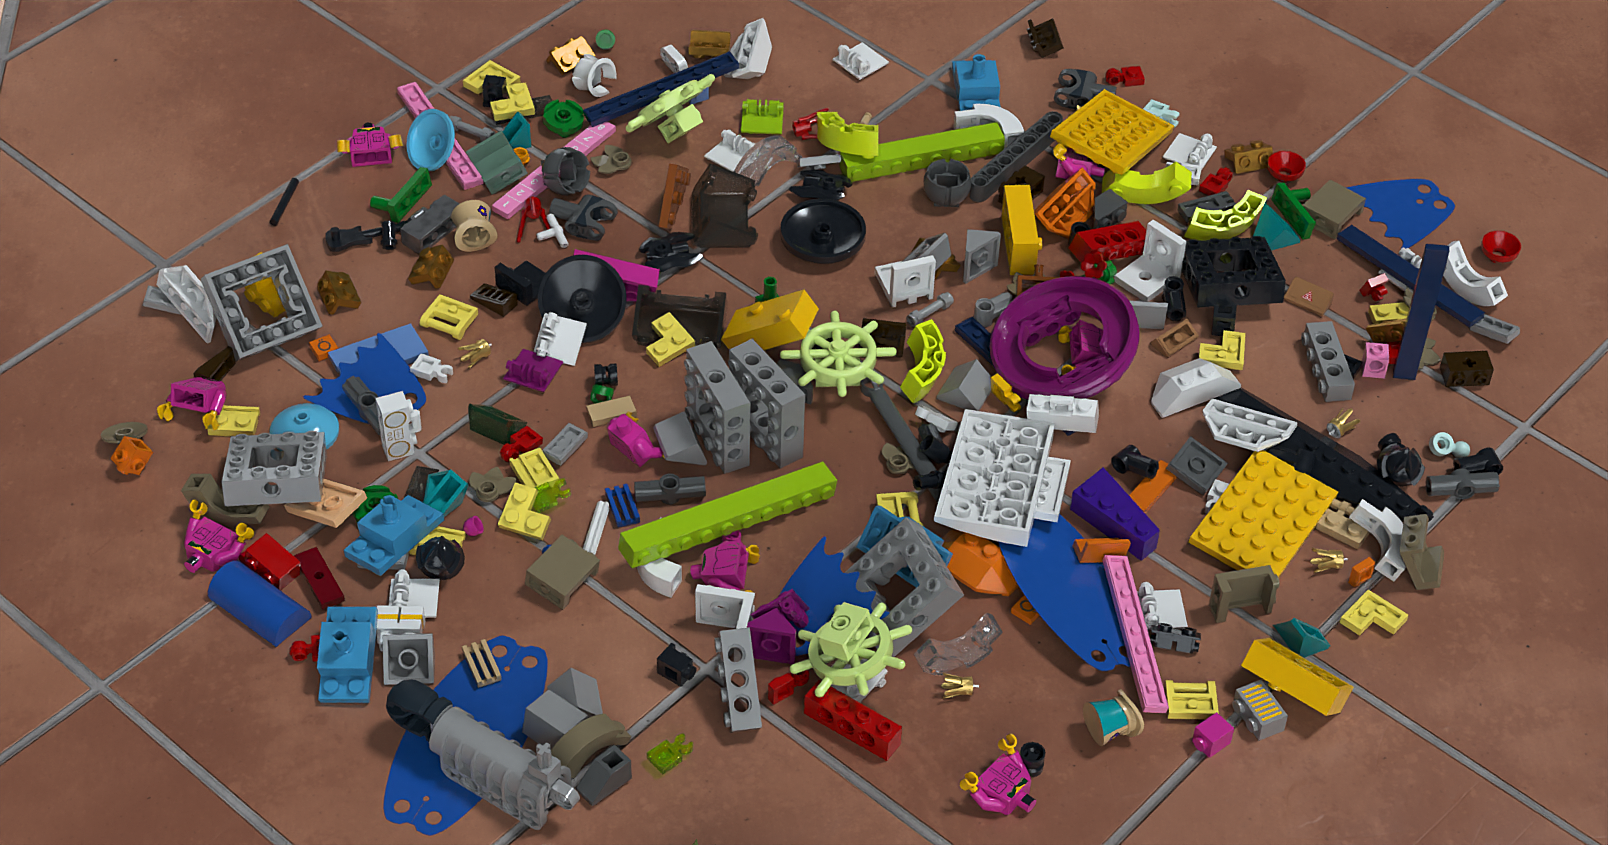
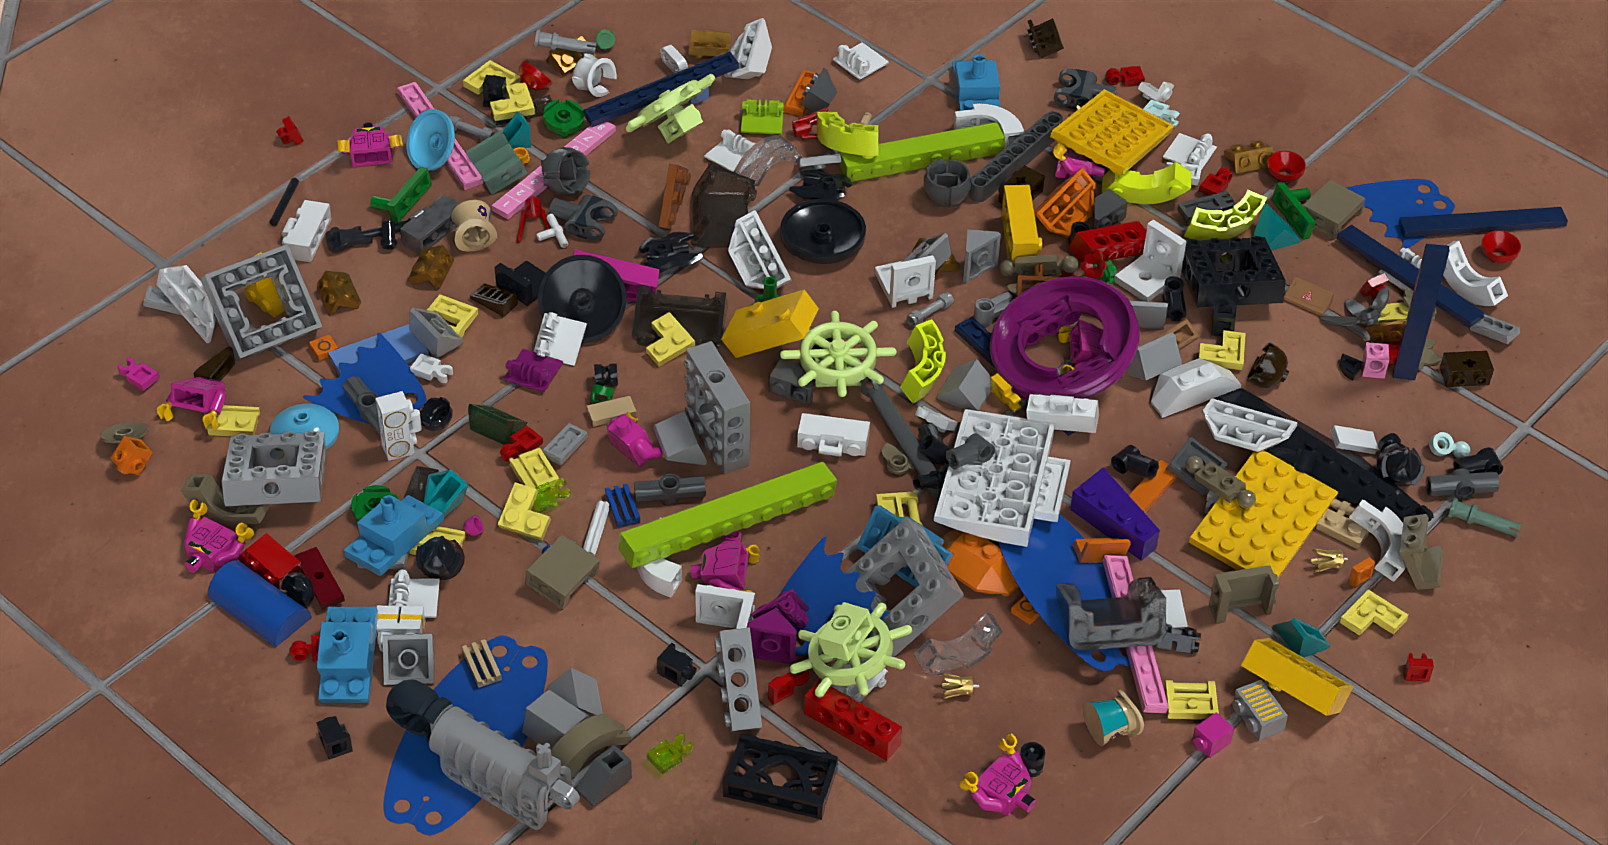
light nougat plate [284,479,367,528] -> none
pearl gold piece [458,339,492,368] -> none
dark tan plate [469,467,516,502] -> none
dark tan plate [591,145,632,174] -> none
light grey brick [728,339,805,469] -> none
dark brown bracket [859,318,907,357] -> none
light grey brick [1301,321,1355,402] -> none
pearl gold piece [1327,408,1360,438] -> none
none -> dark pink plate [118,358,159,391]
none -> red tile [276,116,304,145]
none -> white piece [281,200,331,262]
none -> black hair [281,572,315,607]
none -> black brick [316,716,353,760]
none -> light grey slope [409,307,464,359]
none -> black hair [420,397,453,431]
none -> red piece [519,61,552,91]
none -> light grey pin [534,29,597,55]
none -> black fence [723,734,838,820]
none -> white wedge [728,210,792,290]
none -> orange tile [783,70,819,117]
none -> white piece [797,413,870,457]
none -> dark grey slope [801,68,837,112]
none -> dark grey piece [946,433,995,470]
none -> dark tan plate [1000,255,1079,277]
none -> clear smoke windscreen [1056,577,1166,651]
none -> light grey slope [1126,332,1182,380]
none -> white bracket [1138,82,1174,103]
none -> dark tan plate [1185,456,1256,508]
none -> dark brown cylinder [1247,342,1289,388]
none -> dark grey plant [1320,287,1389,326]
none -> white tile [1330,425,1378,454]
none -> dark blue tile [1398,207,1568,237]
none -> red tile [1404,653,1434,682]
none -> sand green pin [1447,497,1521,538]

